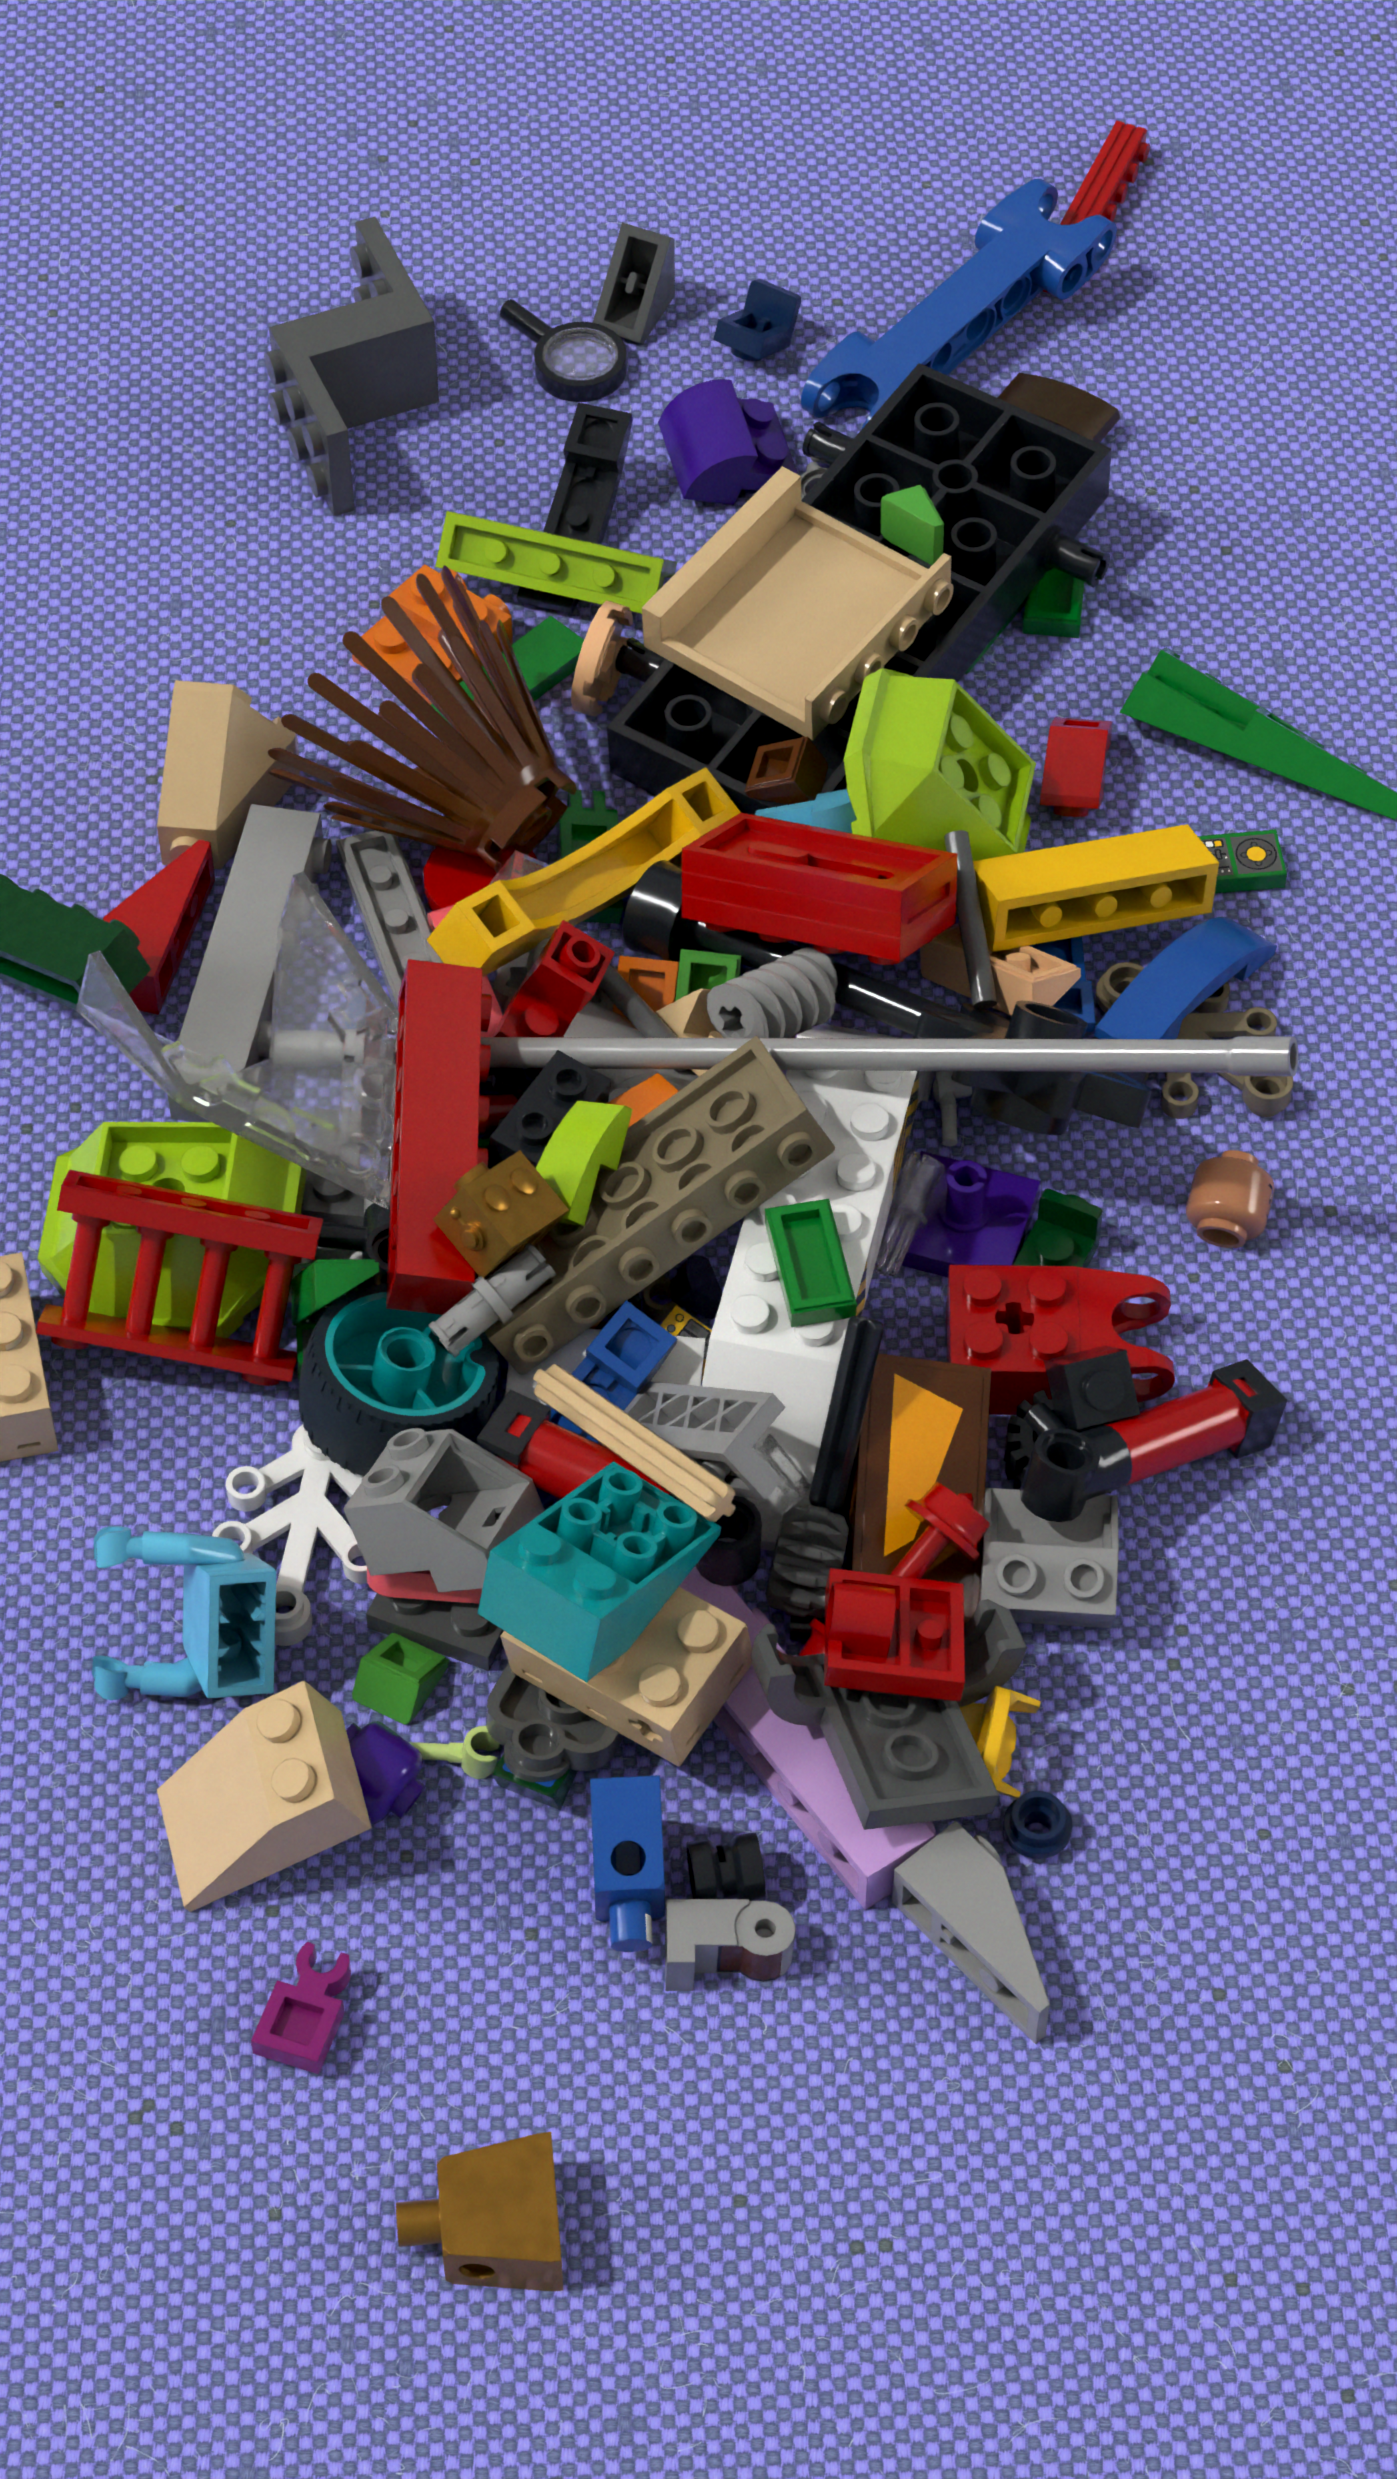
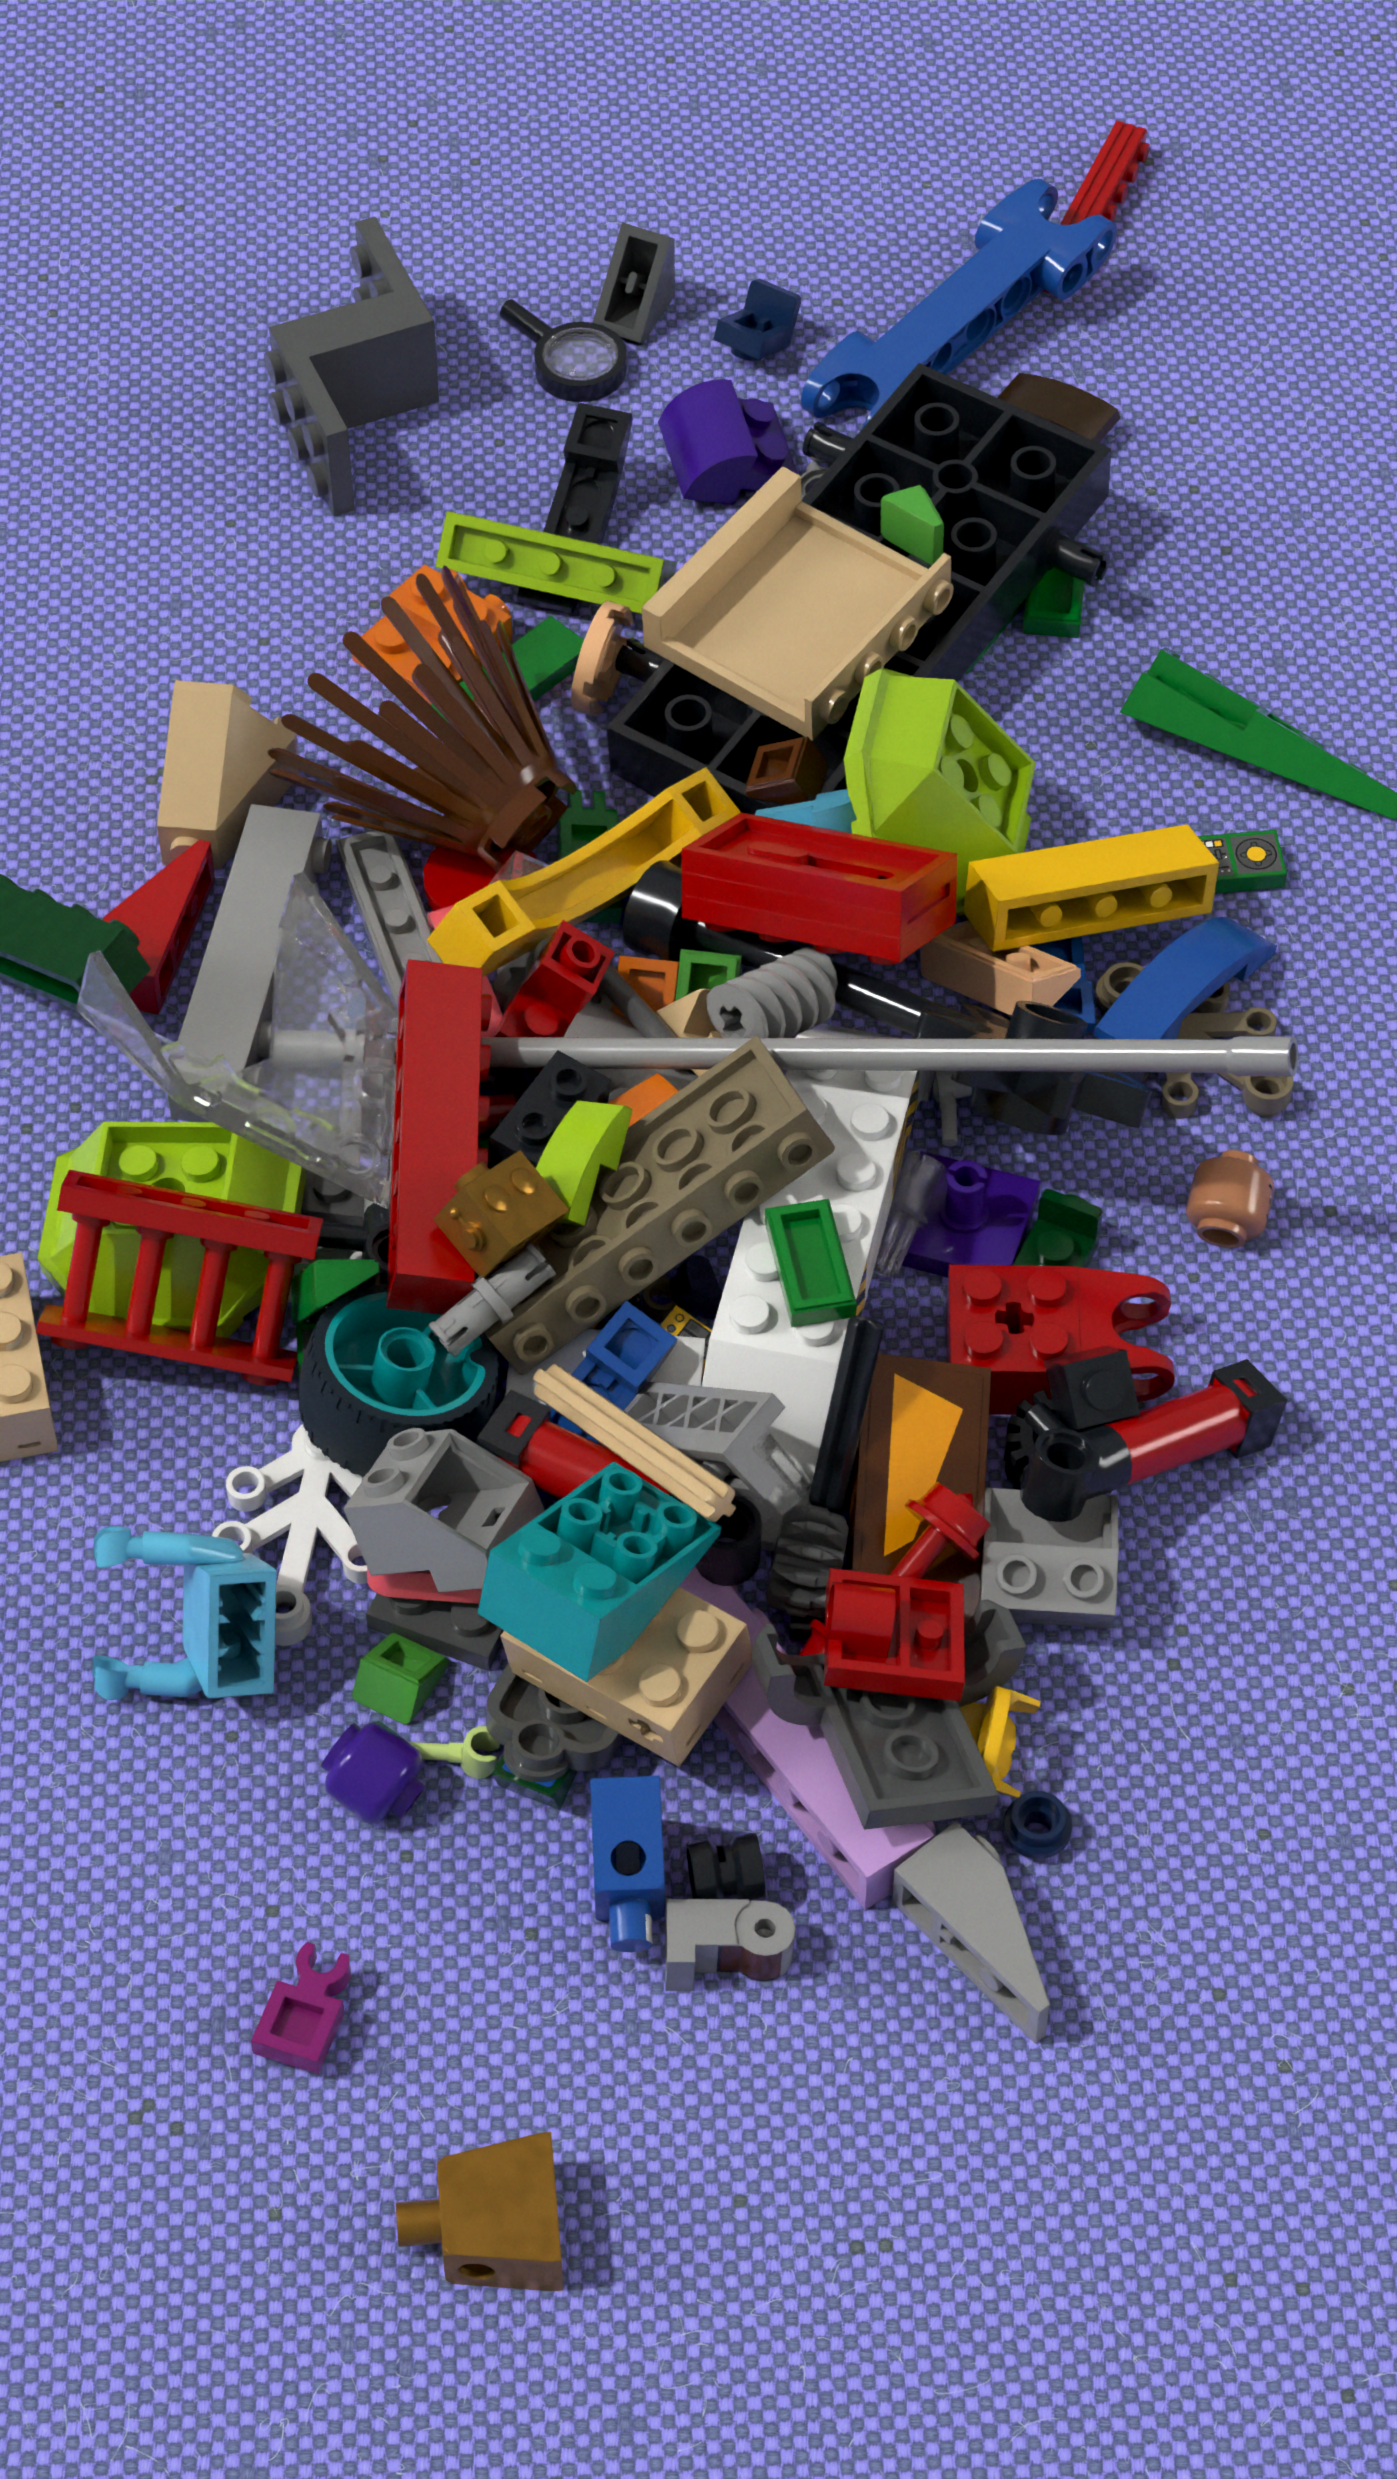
tan slope [157,1680,372,1912] -> none
dark grey bar [944,830,997,1010] -> none
red slope [1040,717,1113,817] -> none

